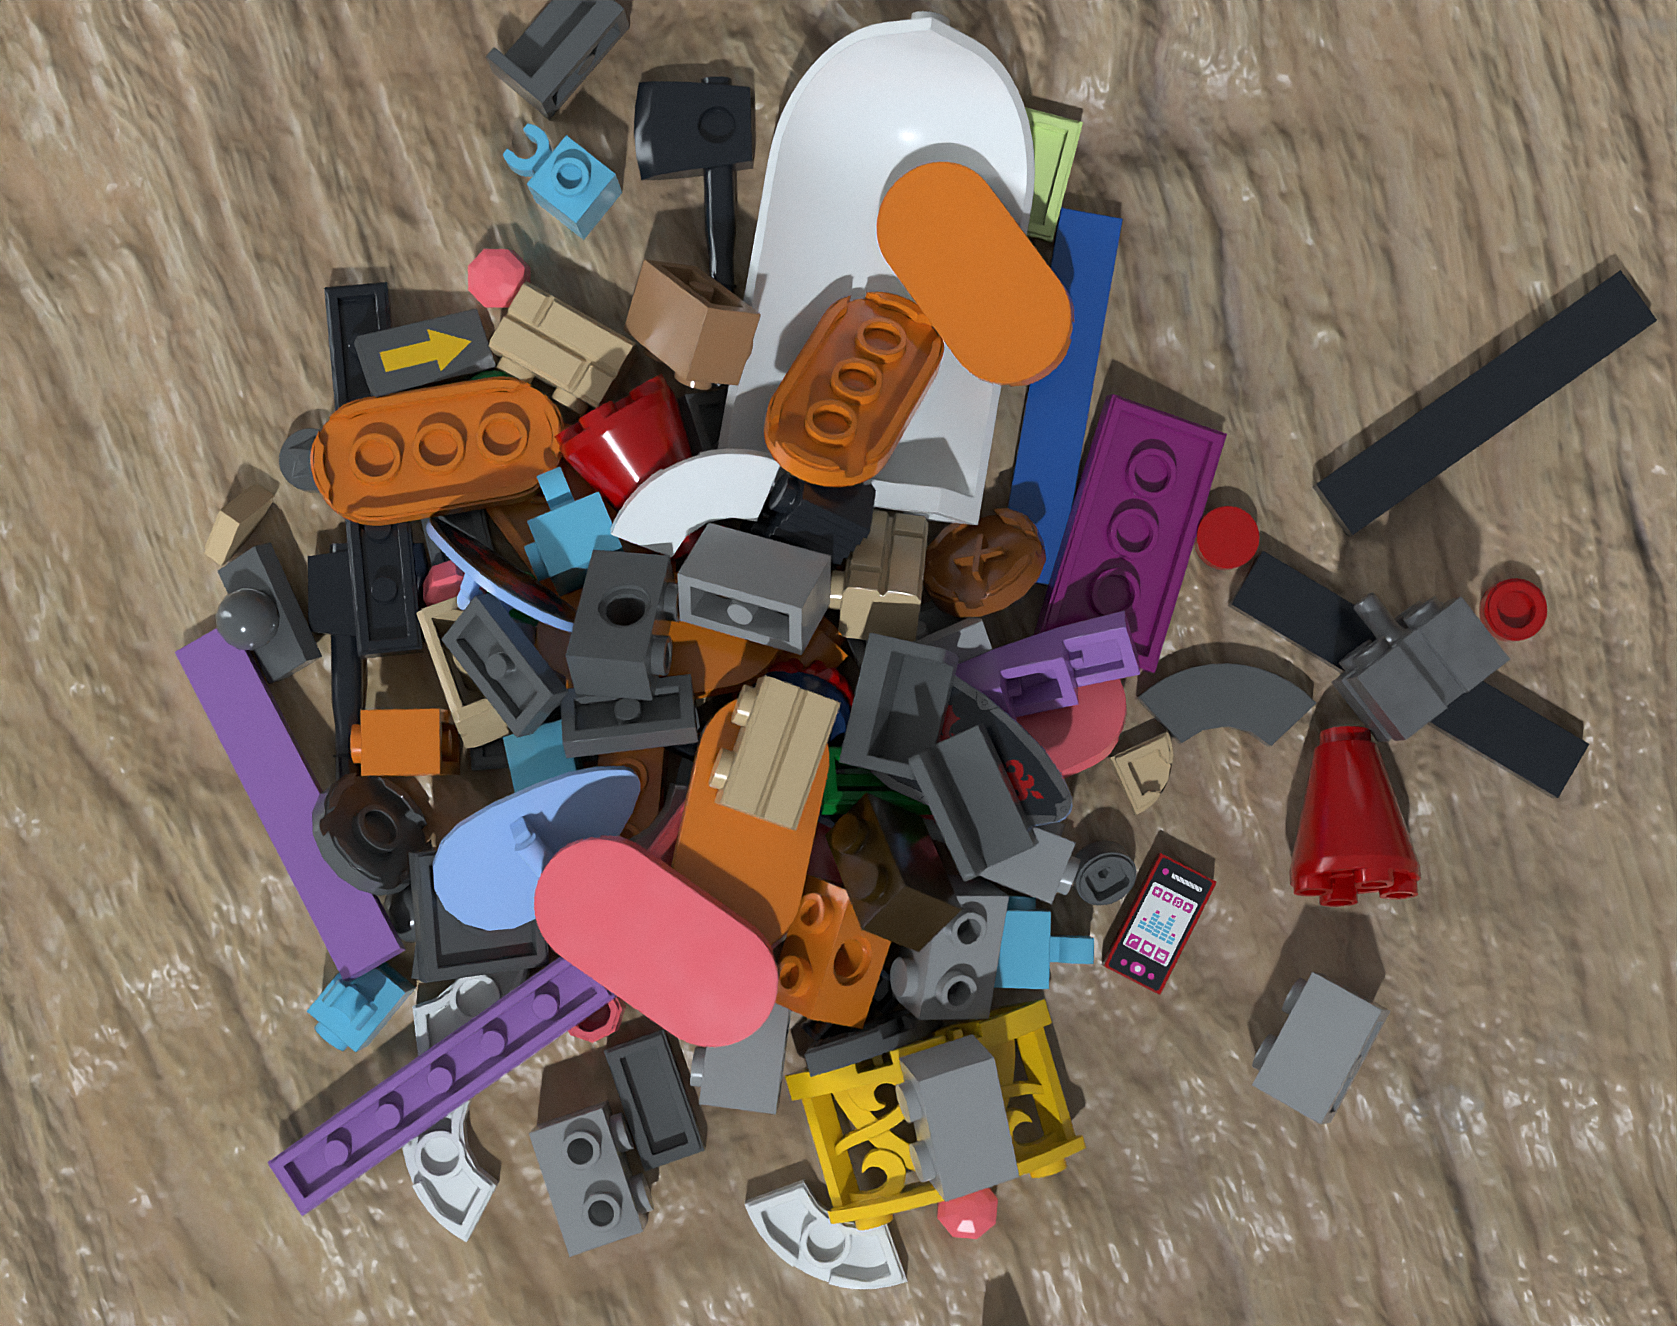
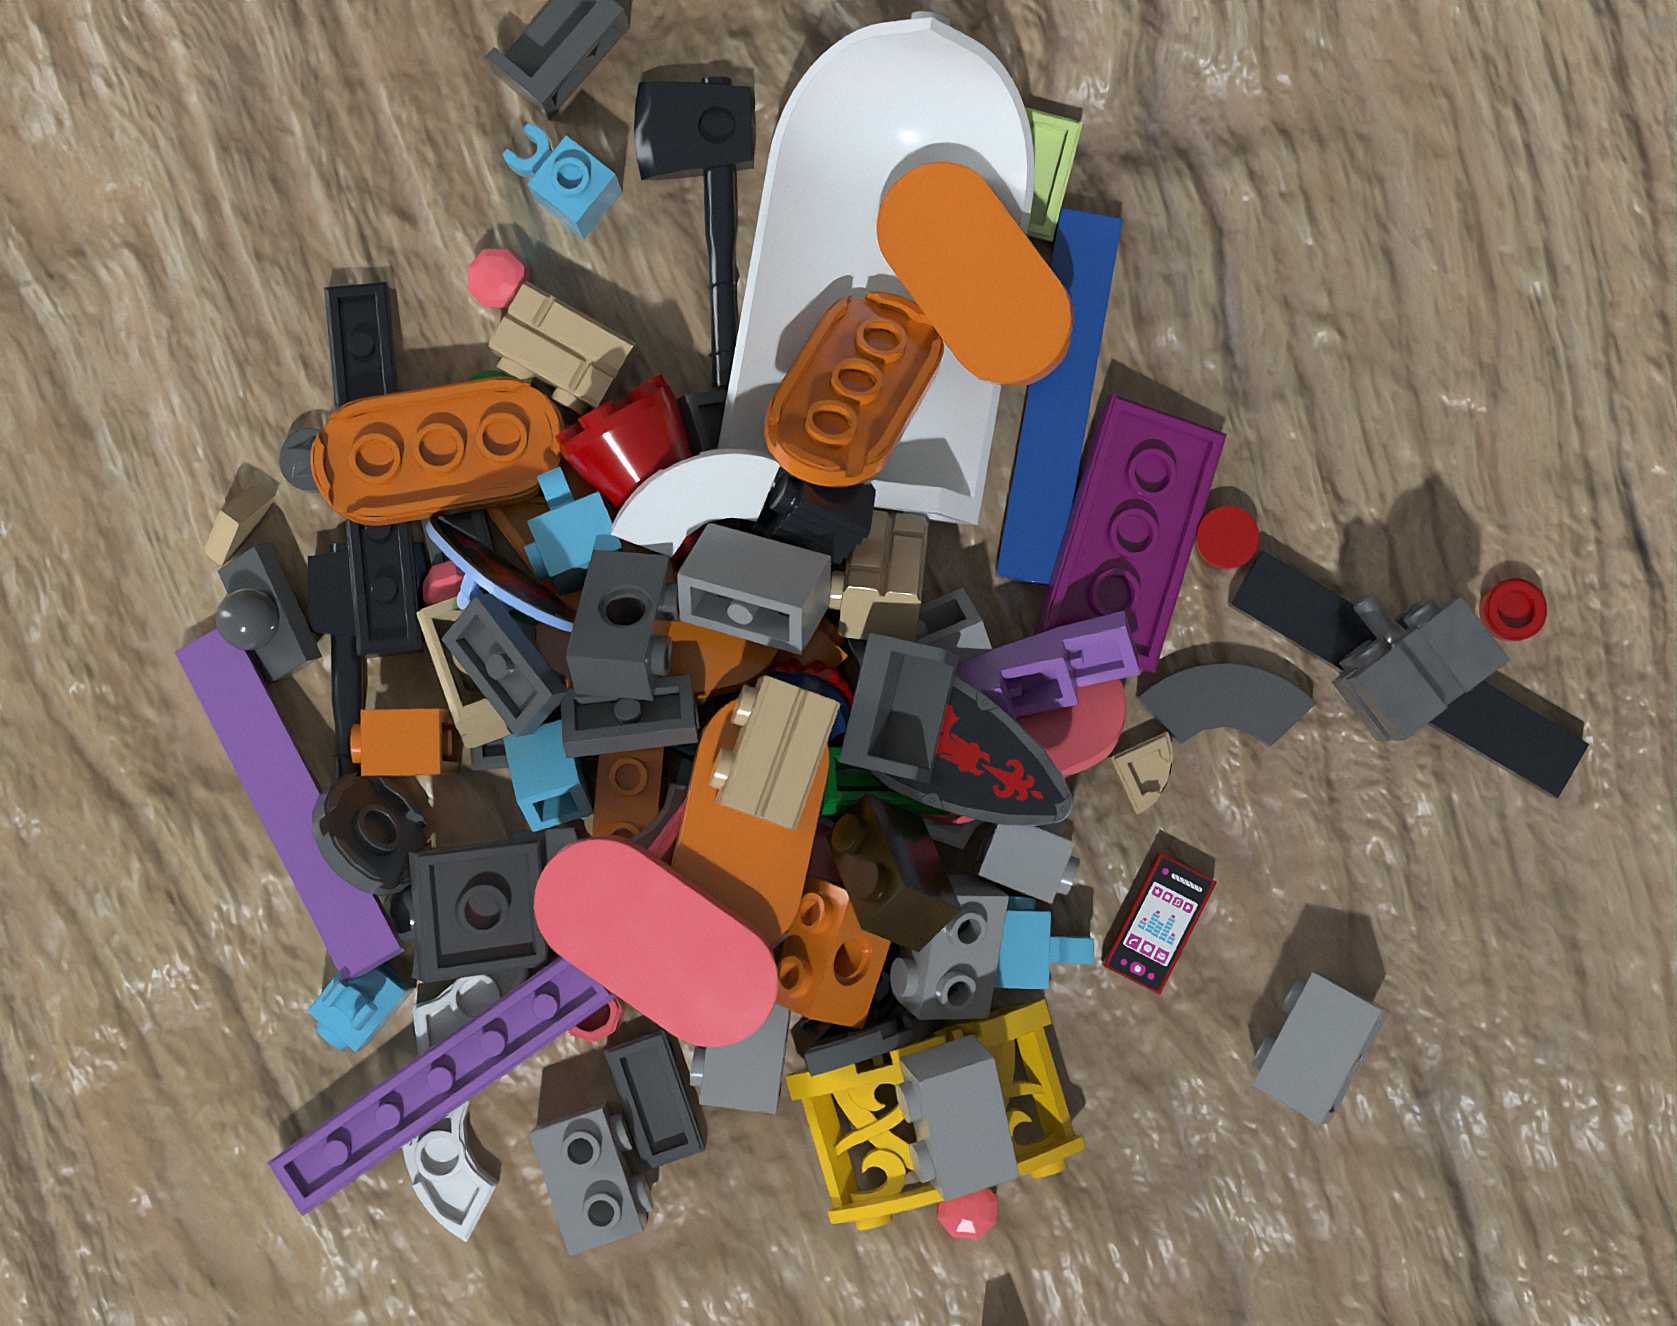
dark grey tile [354,308,496,398] -> none
light blue shield [433,766,640,931] -> none
medium nougat brick [623,259,761,390] -> none
white tile [745,1179,907,1289] -> none
dark grey panel [908,722,1039,881] -> none
dark orange tile [923,508,1046,617] -> none
dark grey tile [1073,840,1137,905] -> none
red cone [1289,726,1421,907] -> none
black tile [1312,270,1657,537] -> none

